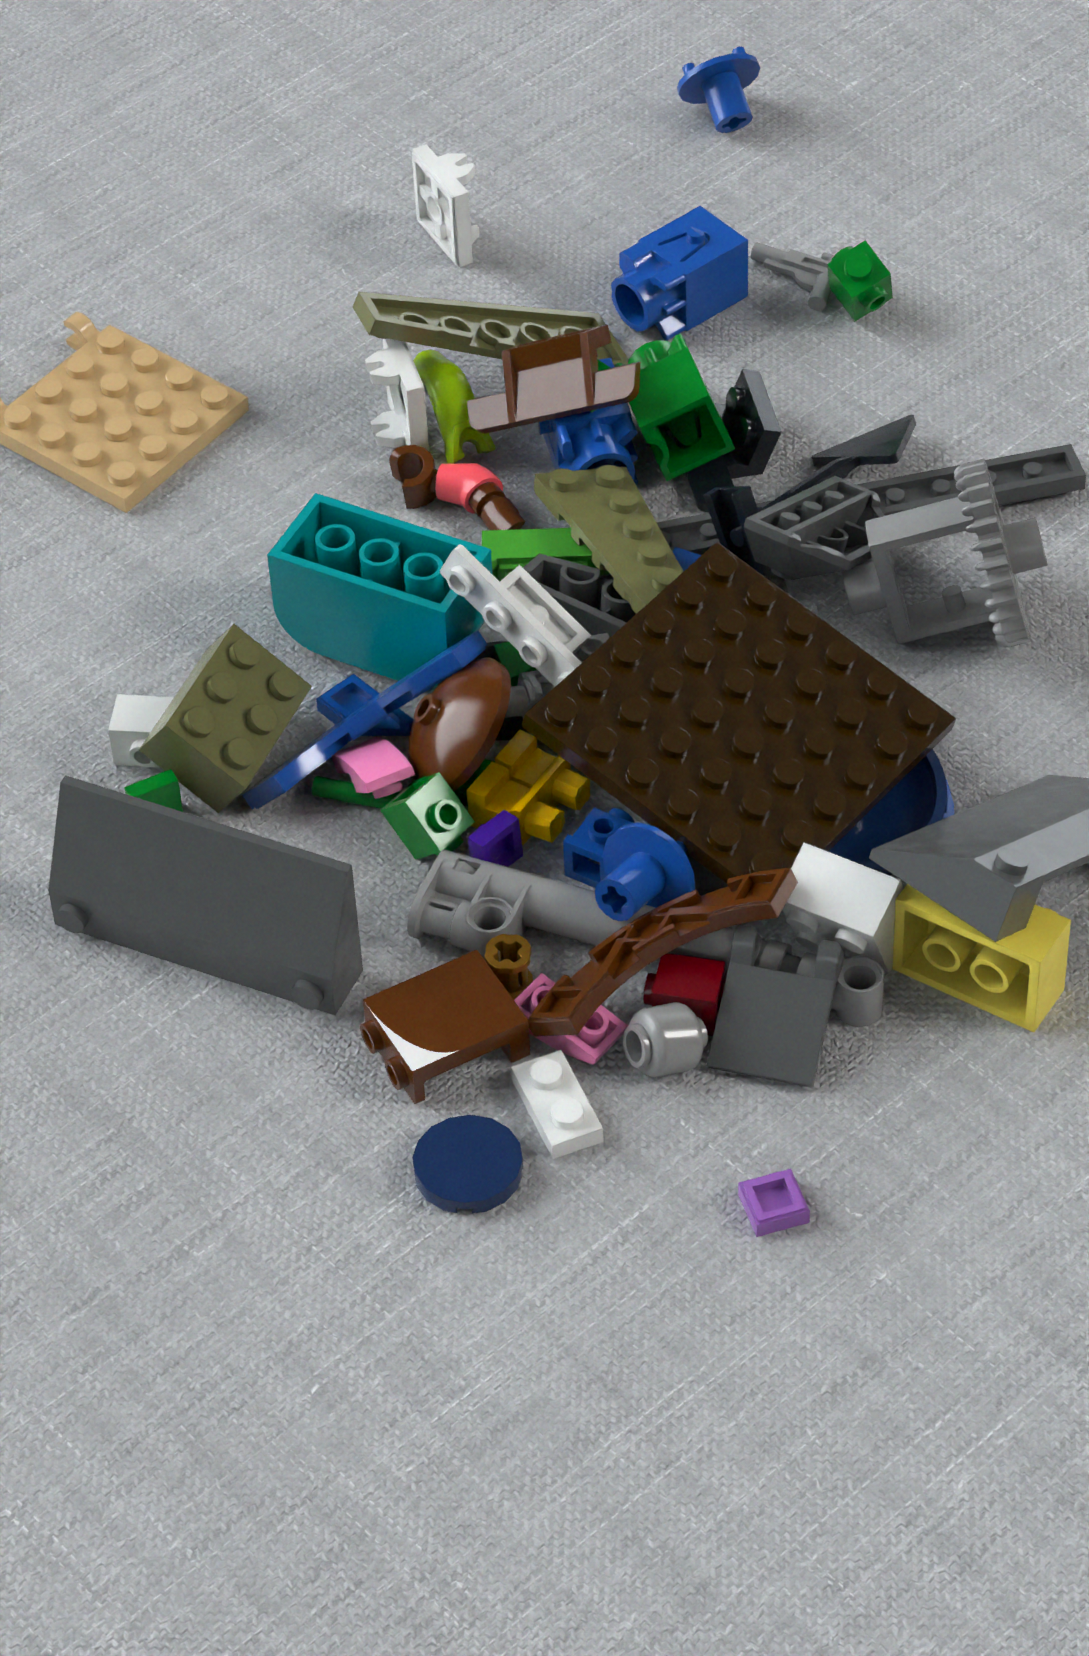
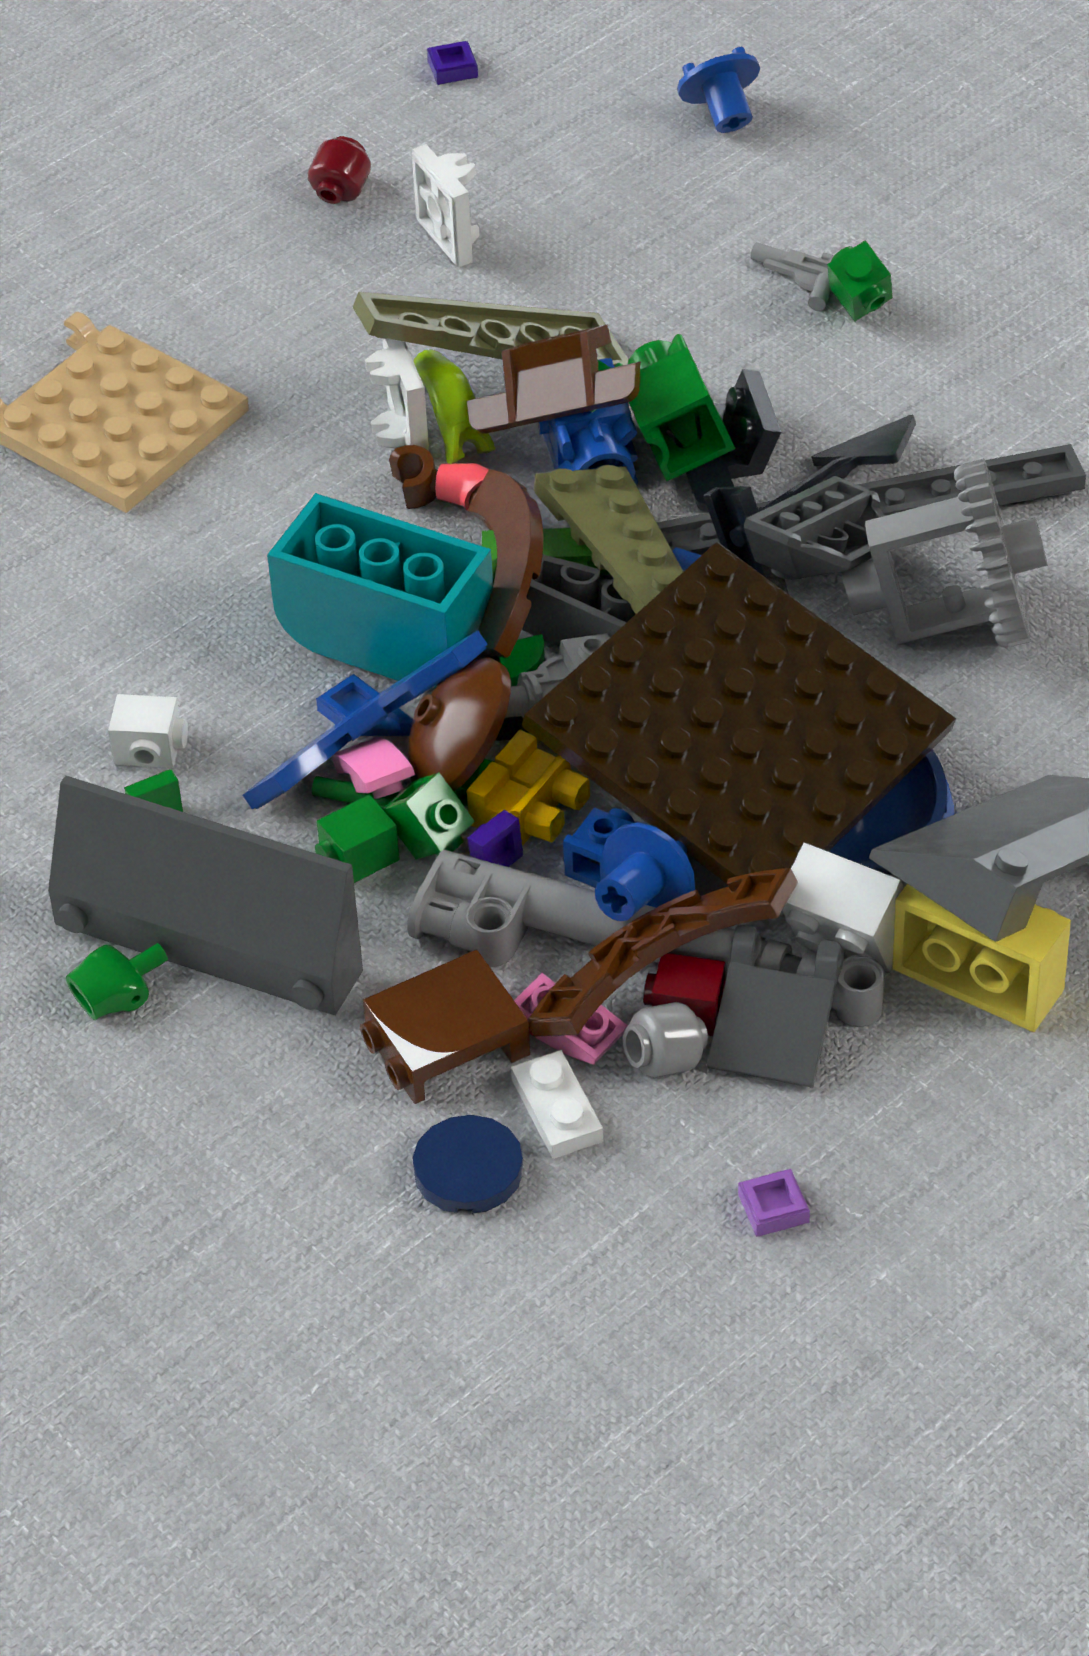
olive brick [139,624,312,813] -> none
white bracket [440,544,591,687] -> none
pearl gold bush [484,934,533,1000] -> none
blue piece [611,206,748,341] -> none
none -> green piece [66,943,168,1021]
none -> dark red head [308,136,371,204]
none -> green brick [315,794,400,883]
none -> dark purple tile [427,41,478,85]
none -> reddish brown tile [467,469,544,658]

